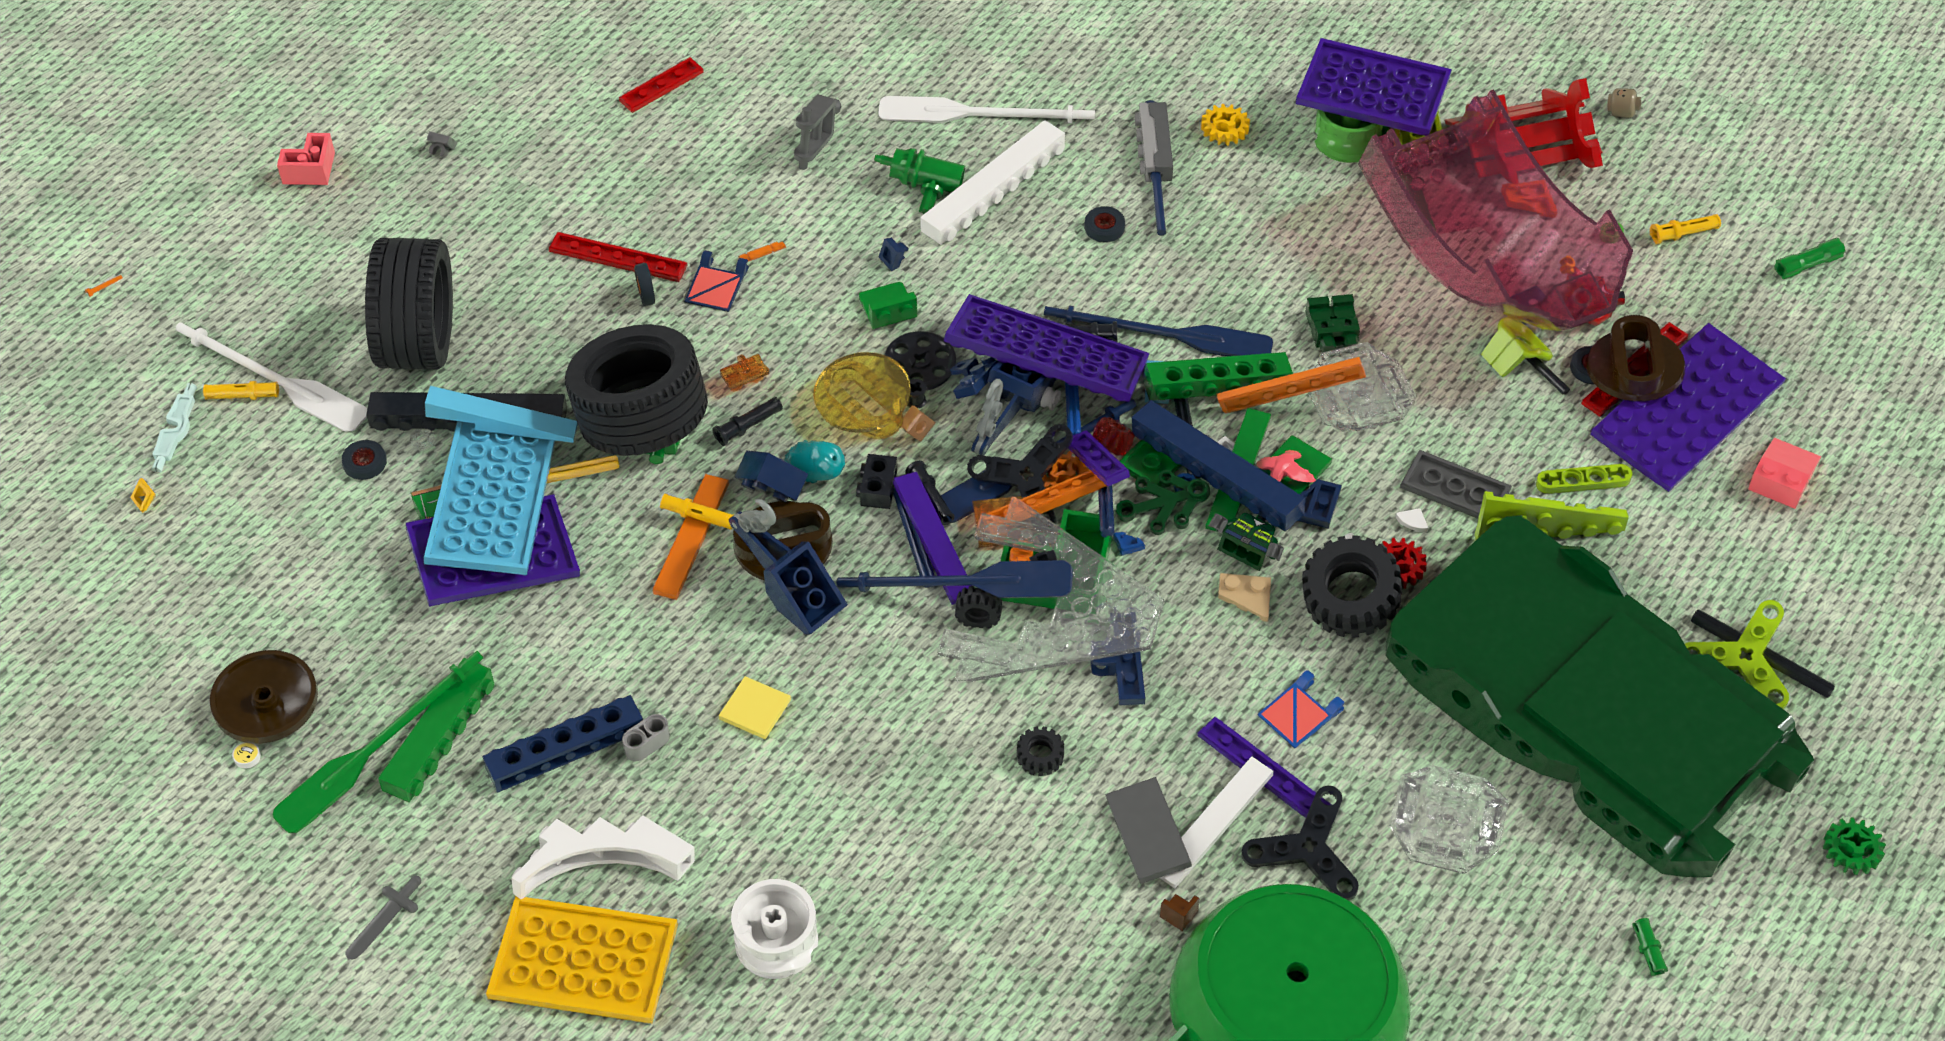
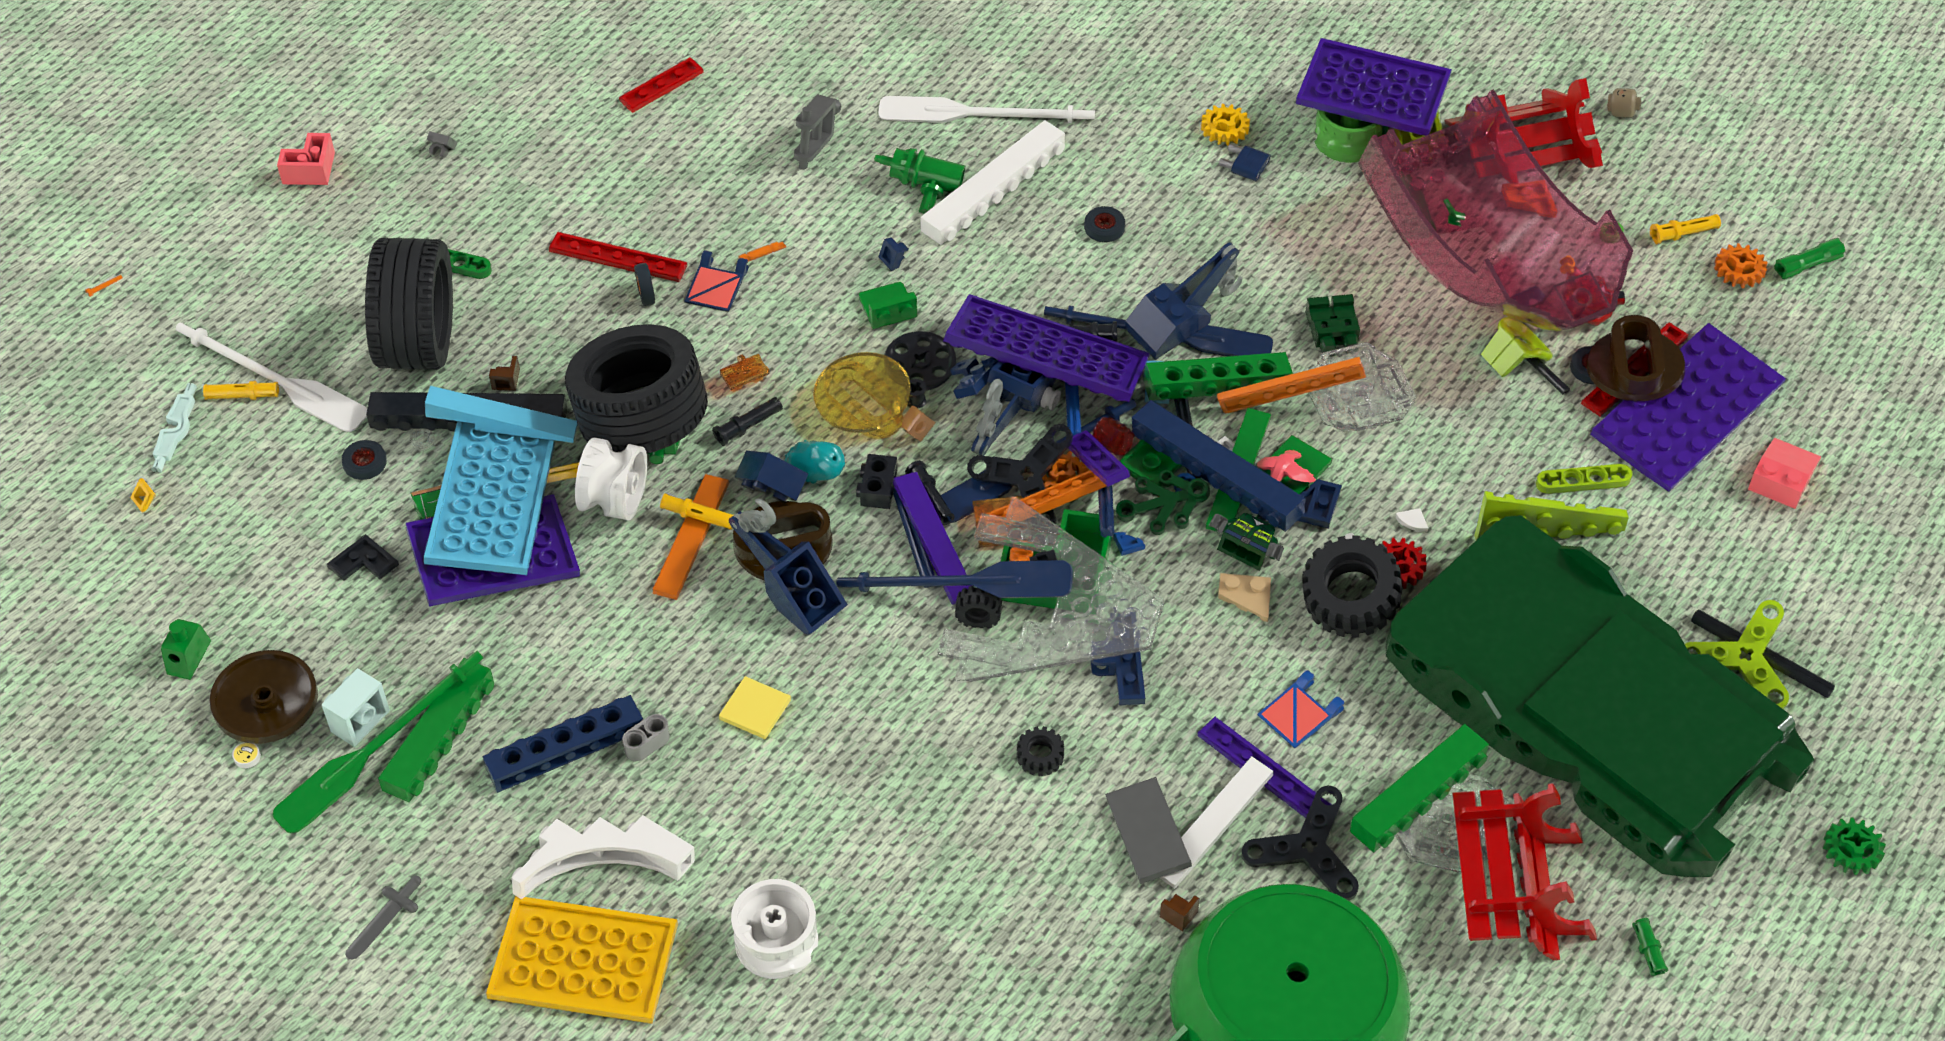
piece [1135,100,1173,236] -> none
dark grey tile [1400,450,1512,519] -> none
none -> green torso [161,619,211,680]
none -> light aqua brick [322,668,390,747]
none -> black tile [327,534,399,581]
none -> green beam [448,249,492,279]
none -> reddish brown panel [489,356,520,391]
none -> white piece [575,438,647,521]
none -> dark blue slope [1125,242,1243,360]
none -> dark blue piece [1219,143,1271,182]
none -> green brick [1350,724,1489,853]
none -> green hand [1443,199,1466,227]
none -> red piece [1452,783,1597,960]
none -> orange gear [1714,243,1768,288]

